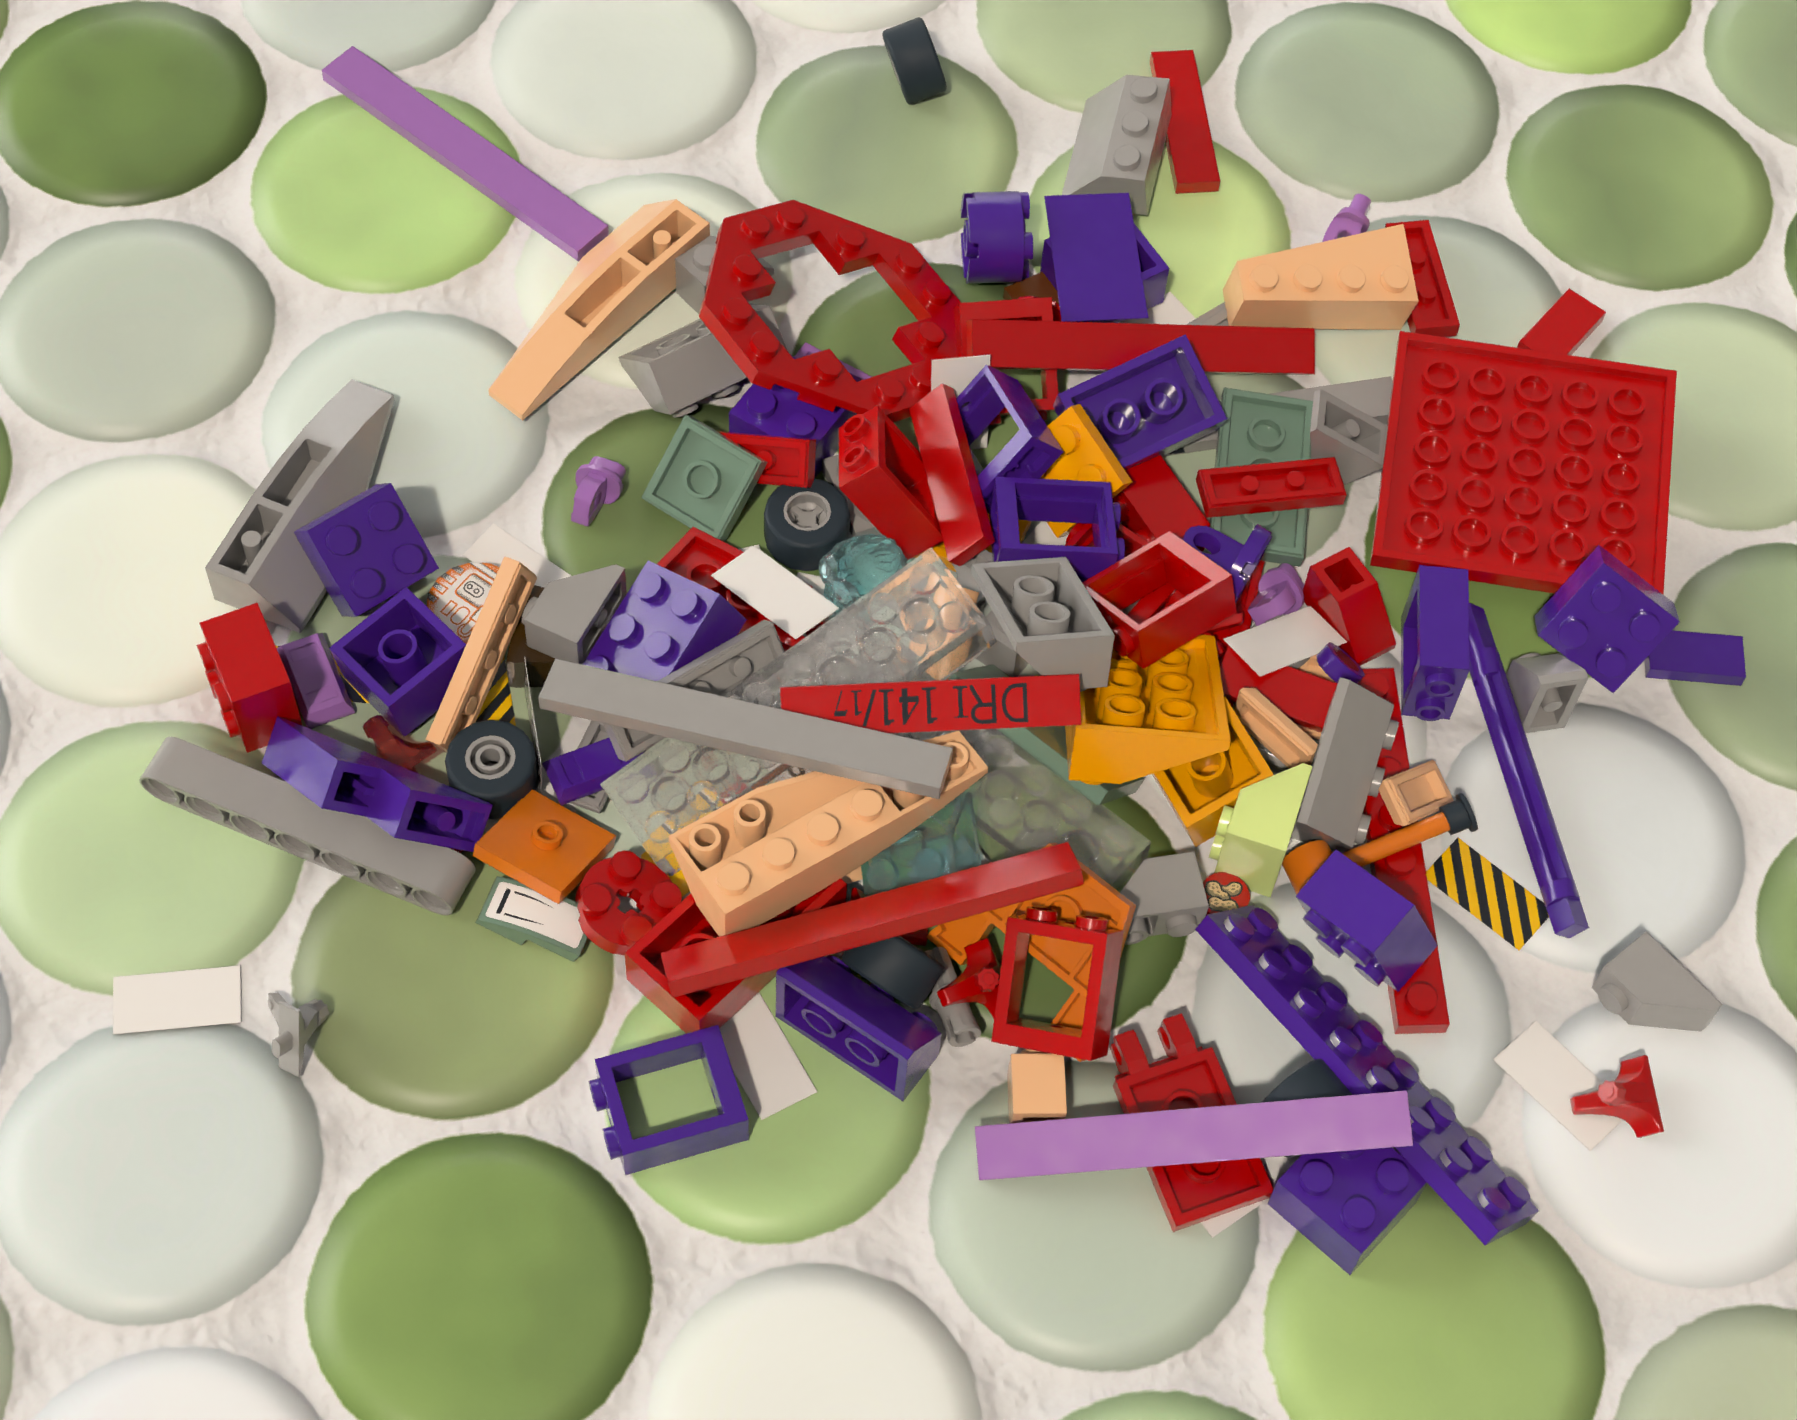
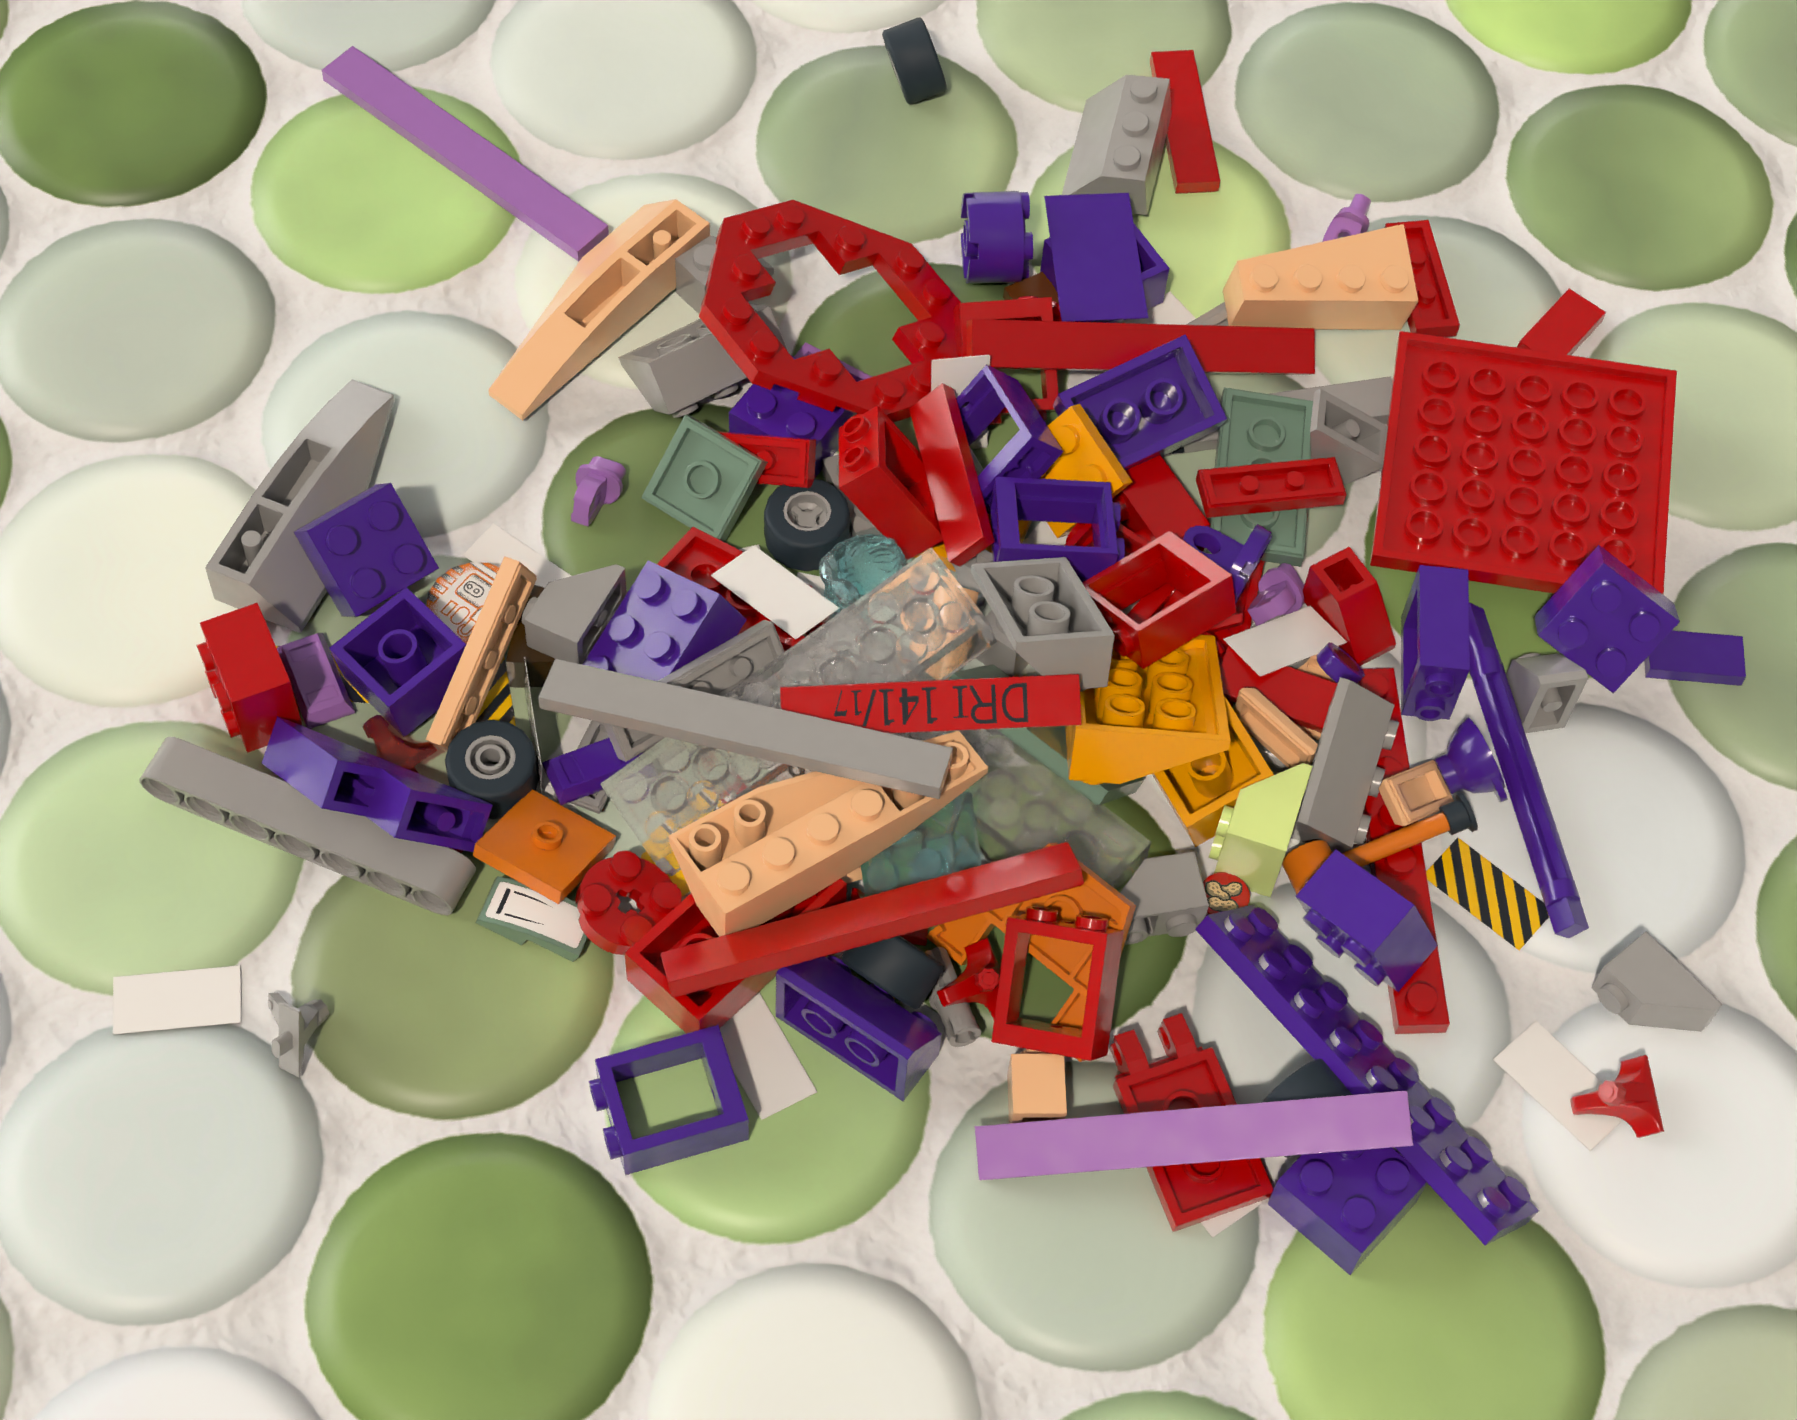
none -> dark purple piece [1434,717,1508,803]

